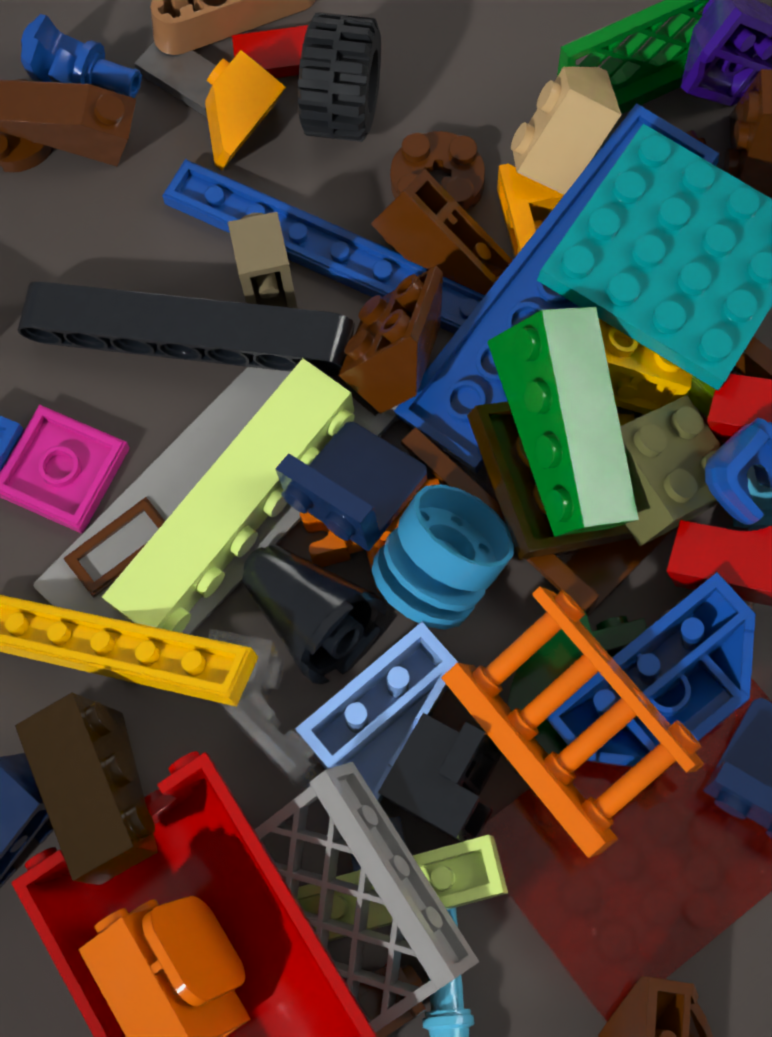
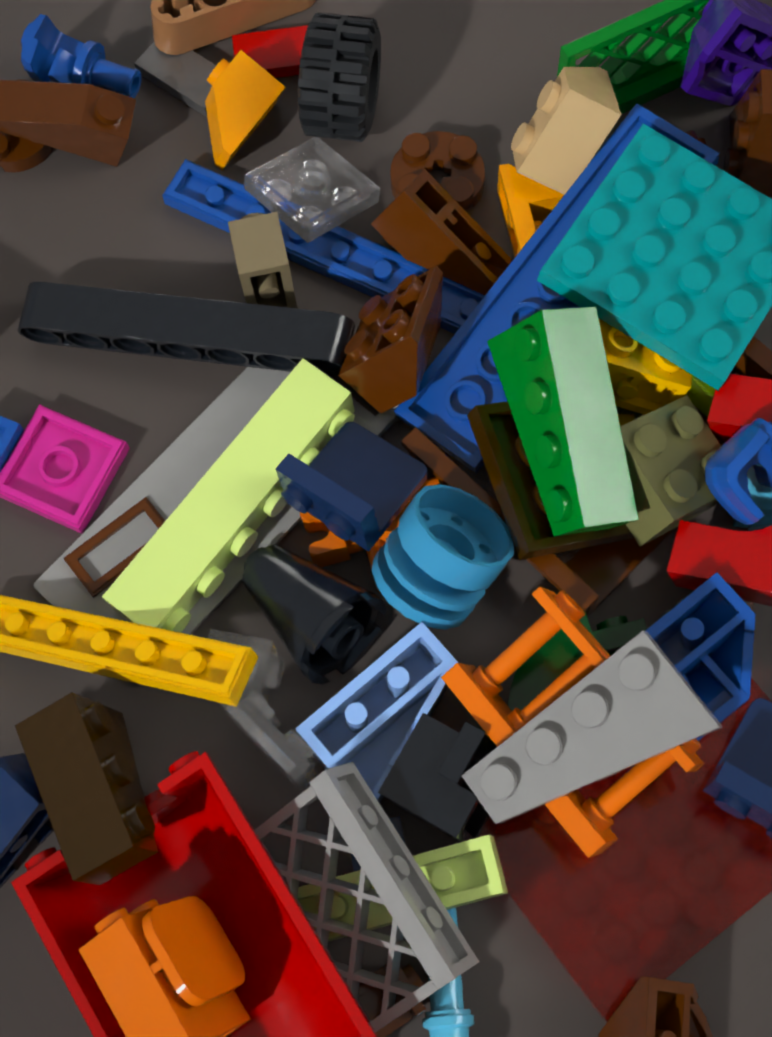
none -> clear plate [244,137,381,243]
none -> light grey wing [462,631,723,824]

